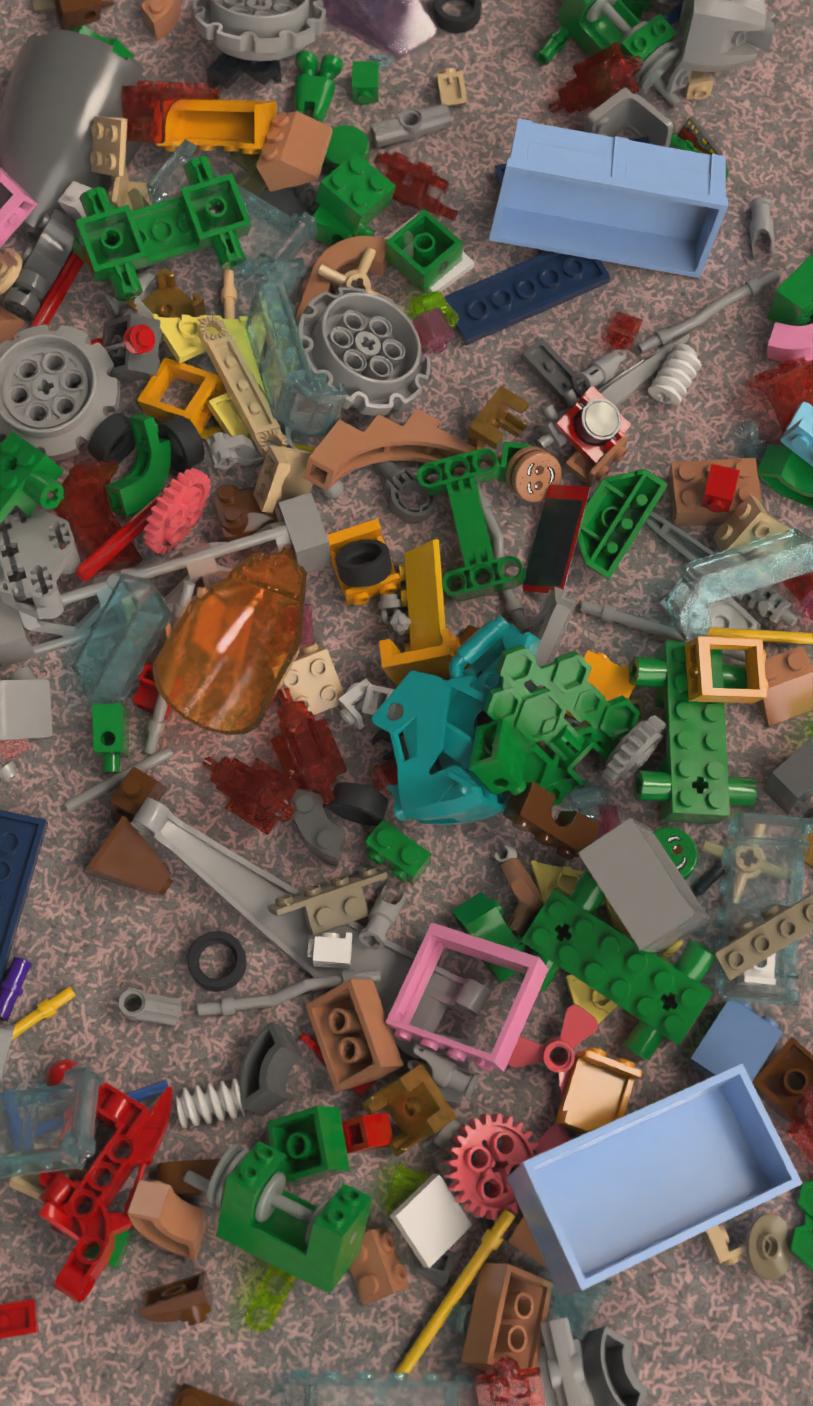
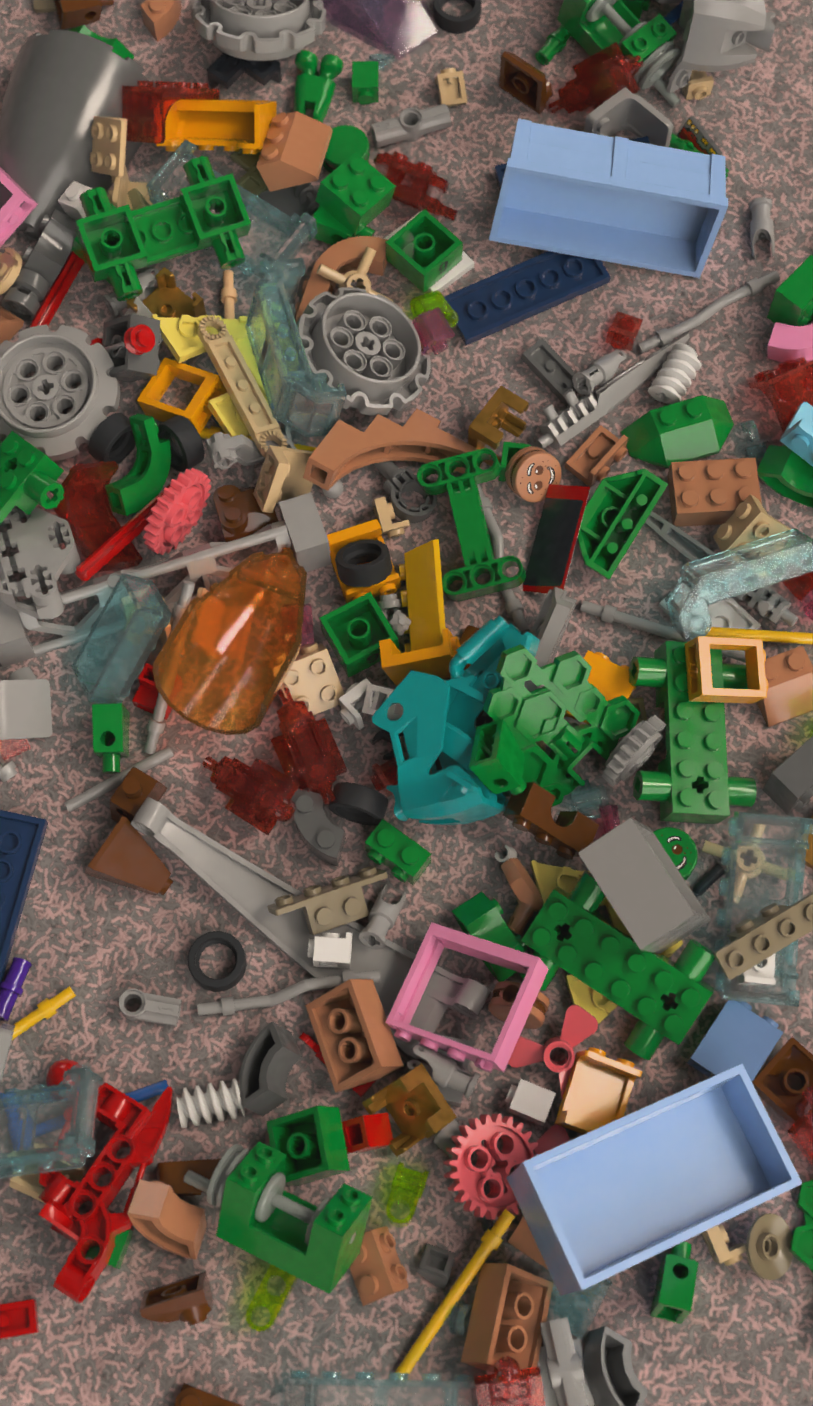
white tile [390,1174,472,1268] -> none
piece [553,385,631,465] -> none
red brick [701,464,740,513] -> none
none -> green brick [319,592,399,678]
none -> tan bracket [372,496,410,538]
none -> nougat head [488,981,550,1029]
none -> reddish brown slope [499,52,553,115]
none -> white brick [505,1079,556,1126]
none -> green wedge [620,395,734,468]
none -> green torso [650,1241,698,1324]

